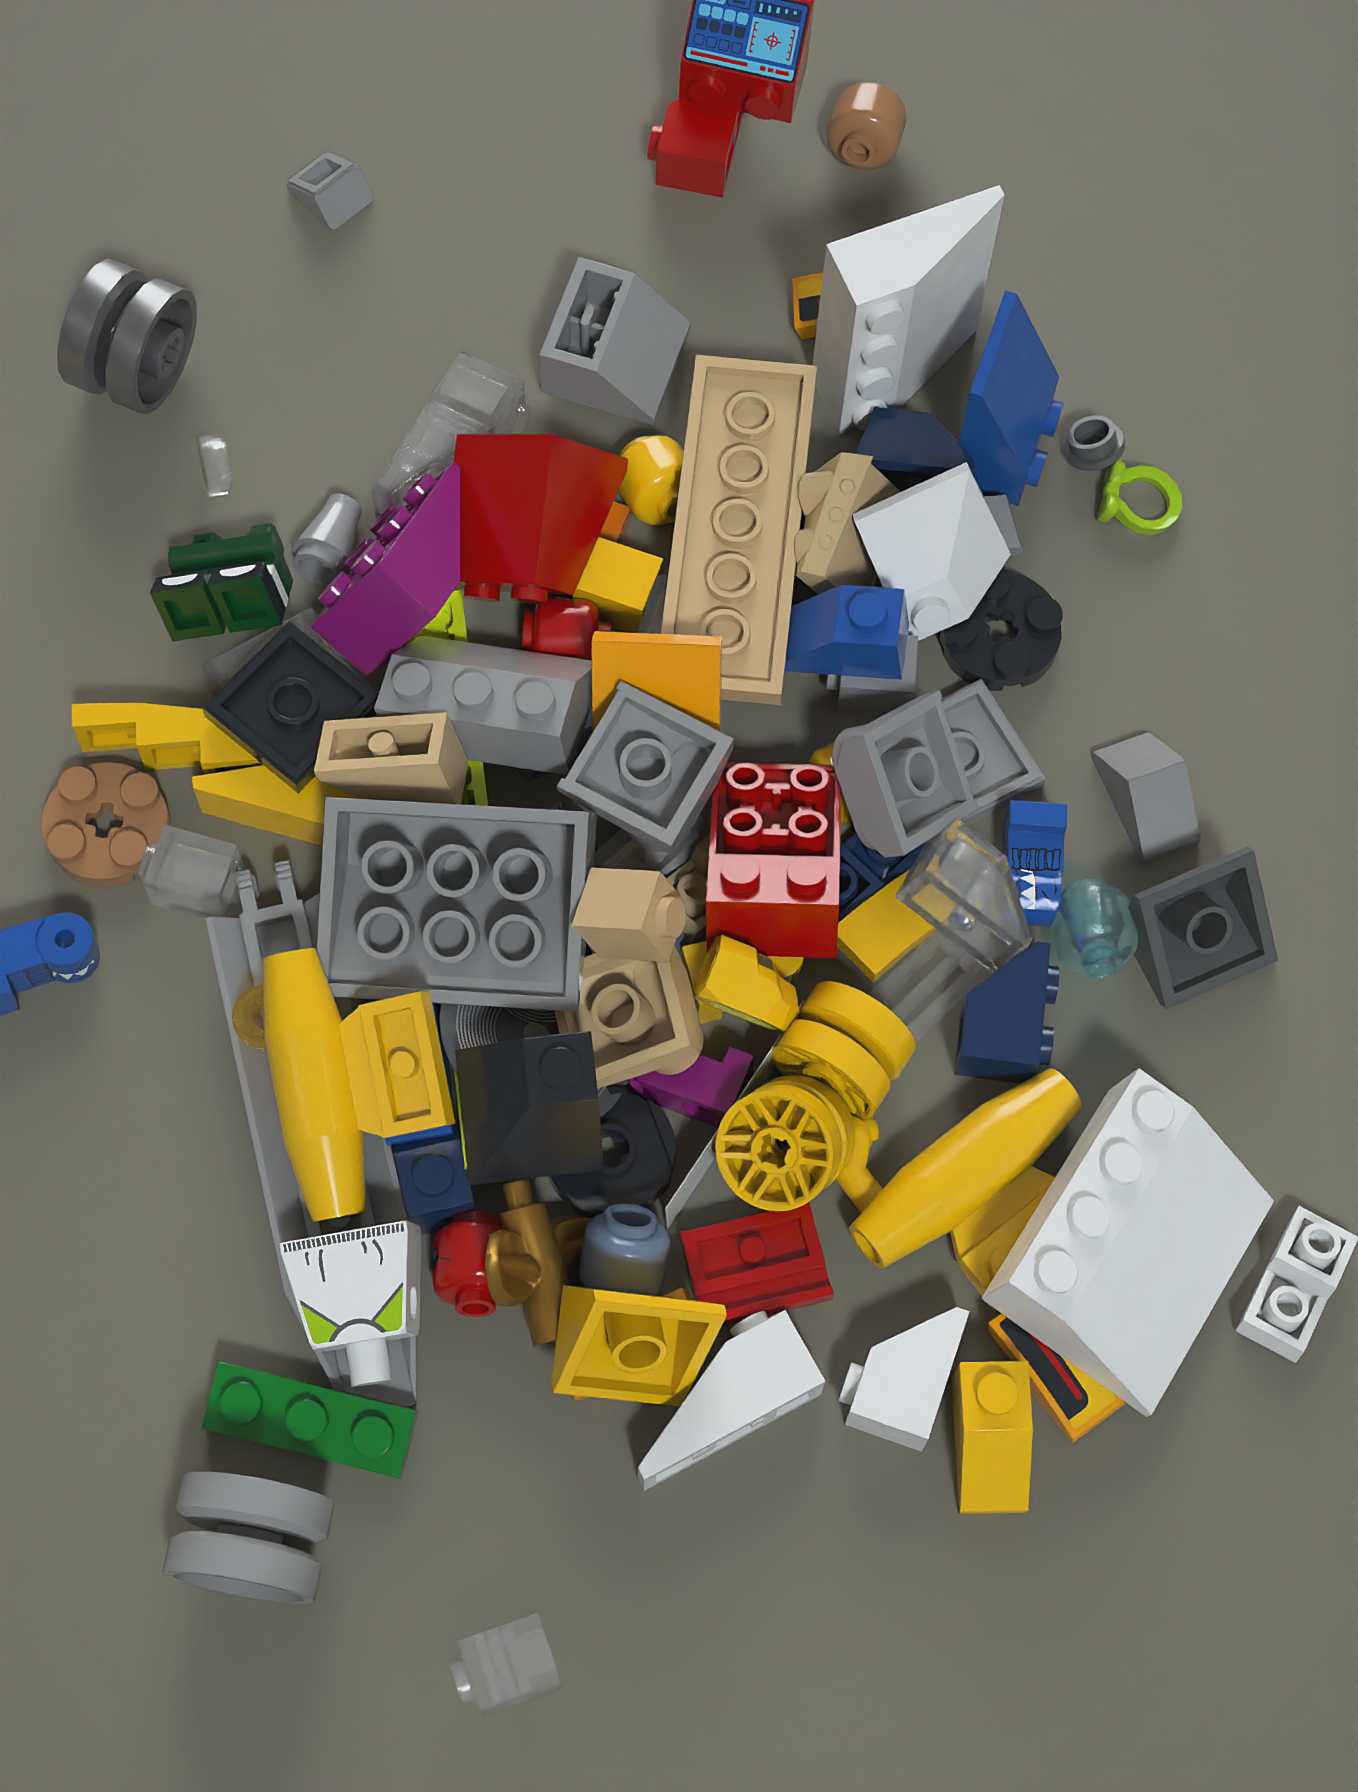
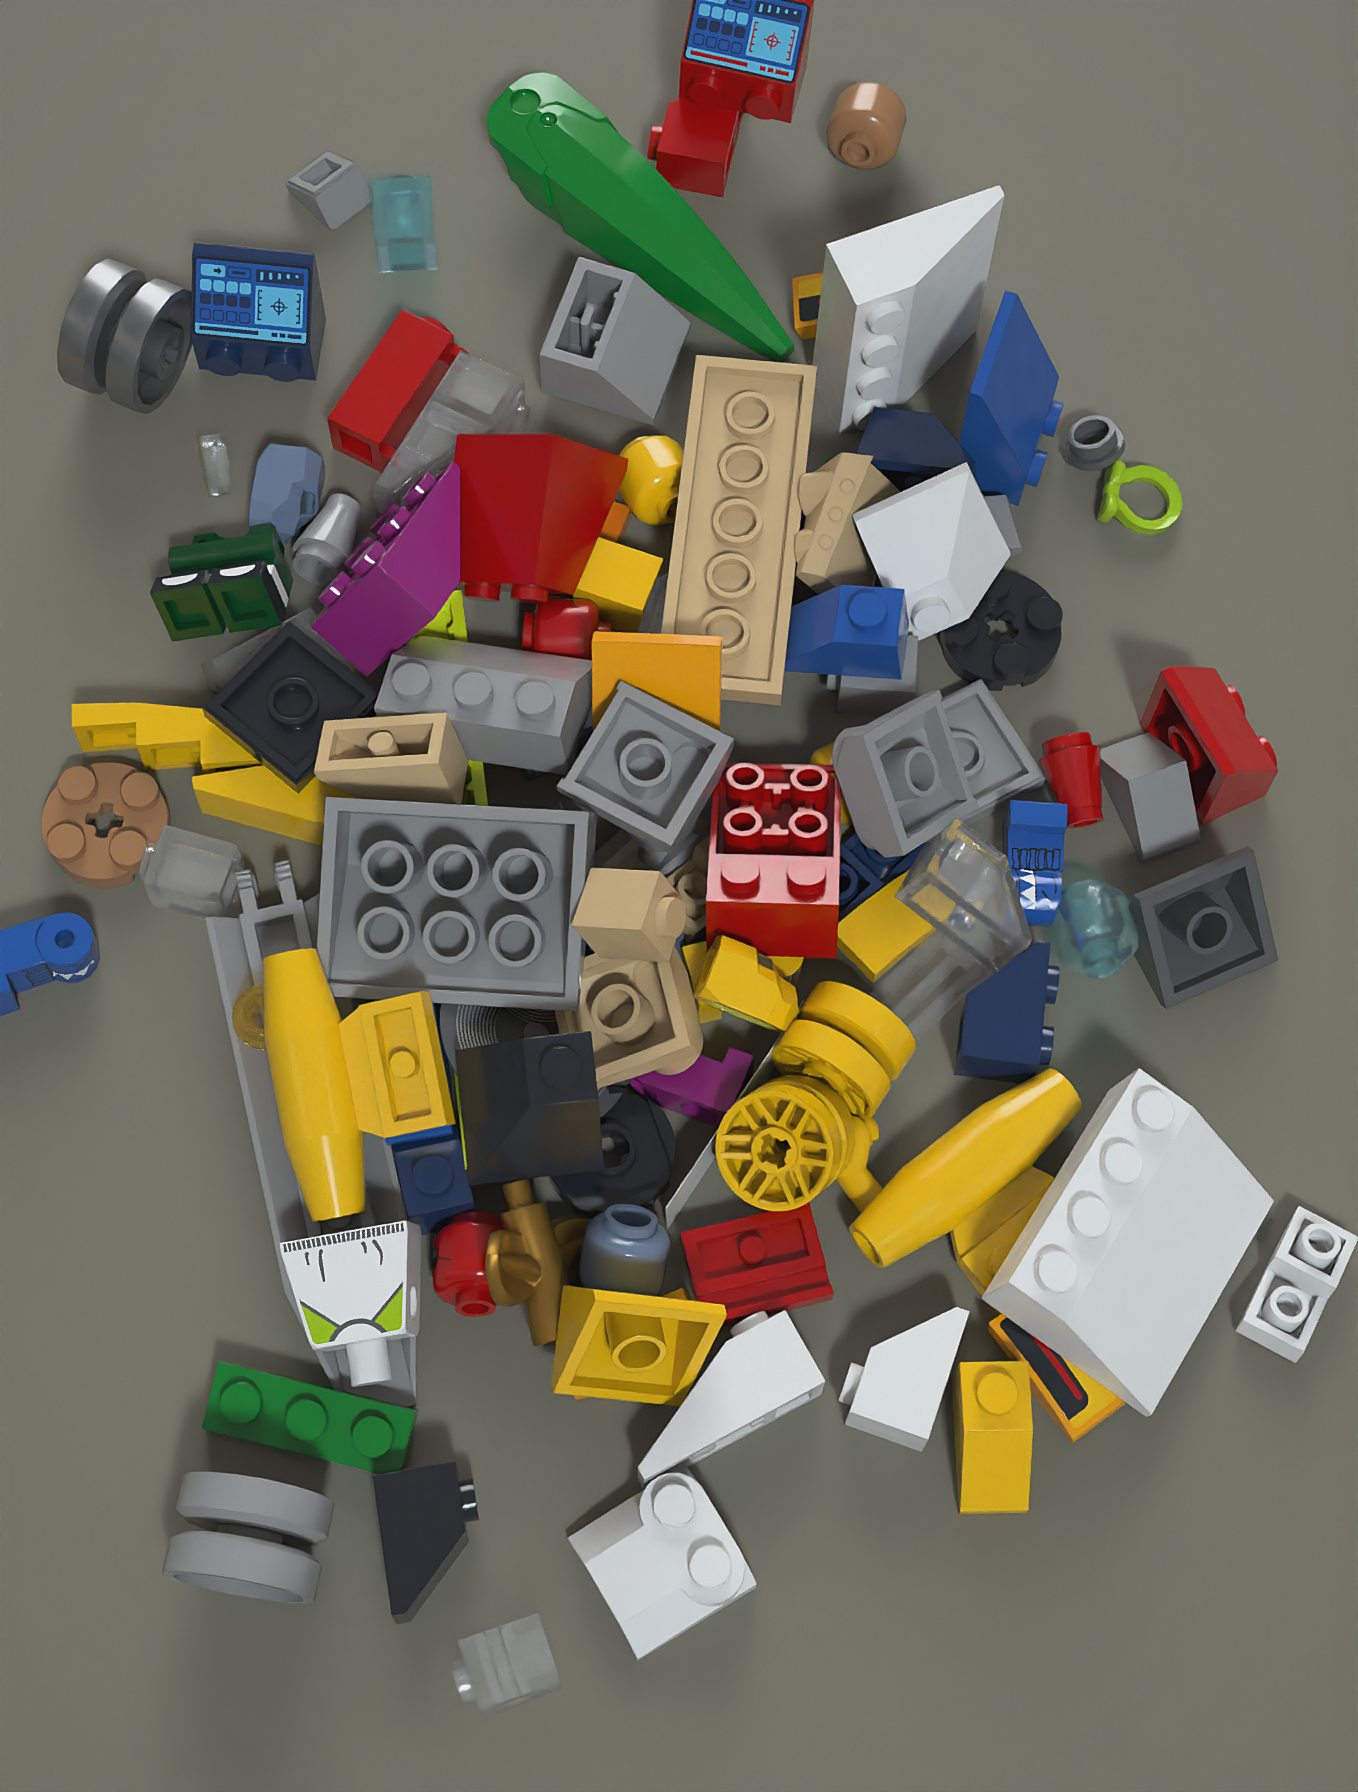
none -> slope [191,242,326,382]
none -> sand blue rock [249,443,326,545]
none -> red brick [327,309,471,474]
none -> clear light blue brick [372,175,438,272]
none -> black slope [373,1461,479,1624]
none -> green piece [486,72,795,363]
none -> white slope [567,1465,757,1660]
none -> red cone [1039,732,1104,829]
none -> red slope [1140,666,1278,826]

